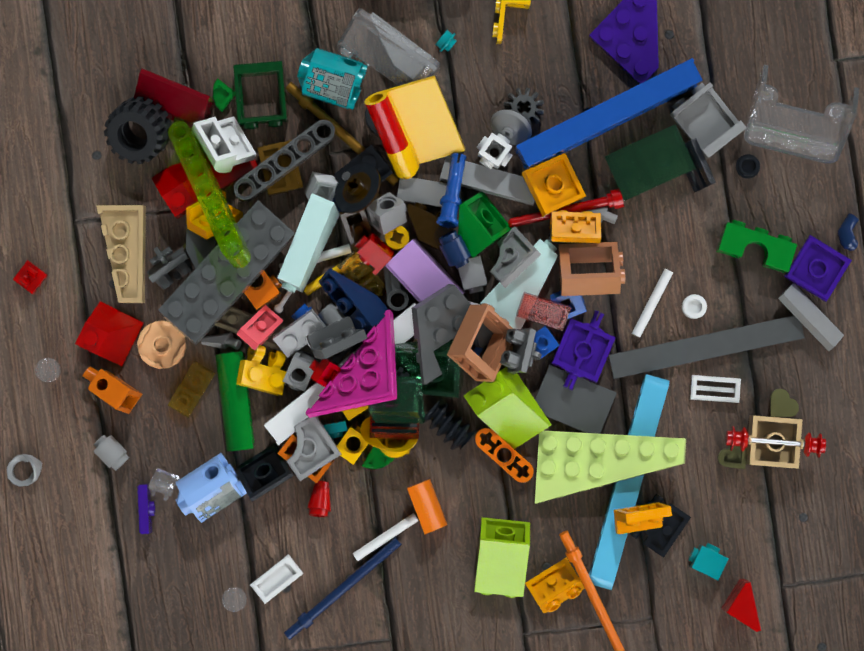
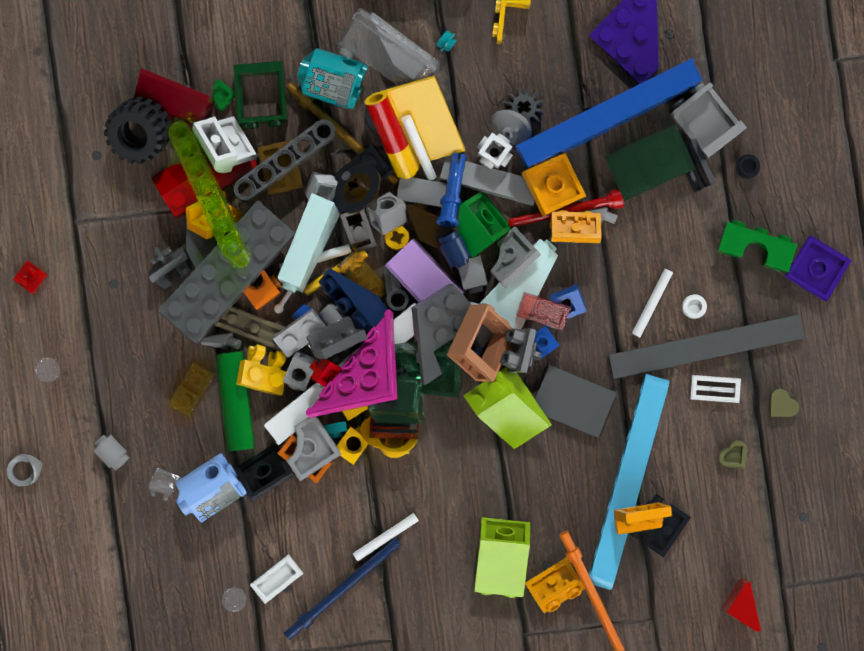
red slope [75,301,144,366] -> none
orange torso [82,366,142,414] -> none
tan wing [96,205,146,303] -> none
light nougat tile [137,321,187,369] -> none
dark purple plate [137,484,155,534] -> none
coral slope [236,305,284,350] -> none
red cone [307,481,331,518] -> none
red brick [355,232,394,275] -> none
green tile [362,447,394,469] -> none
orange brick [407,479,448,534] -> none
black piece [422,398,477,450] -> none
orange beam [475,428,534,483] -> none
yellowish green wing [535,431,686,504] -> none
dark purple plate [551,311,616,390] -> none
nougat window [558,242,625,296] -> none
teal brick [688,543,729,580] -> none
tan brick [725,415,826,469] -> none
clear windscreen [744,64,859,164] -> none
light grey tile [778,283,844,351] -> none
dark blue arm [838,213,859,251] -> none
none -> white bar [402,115,437,180]

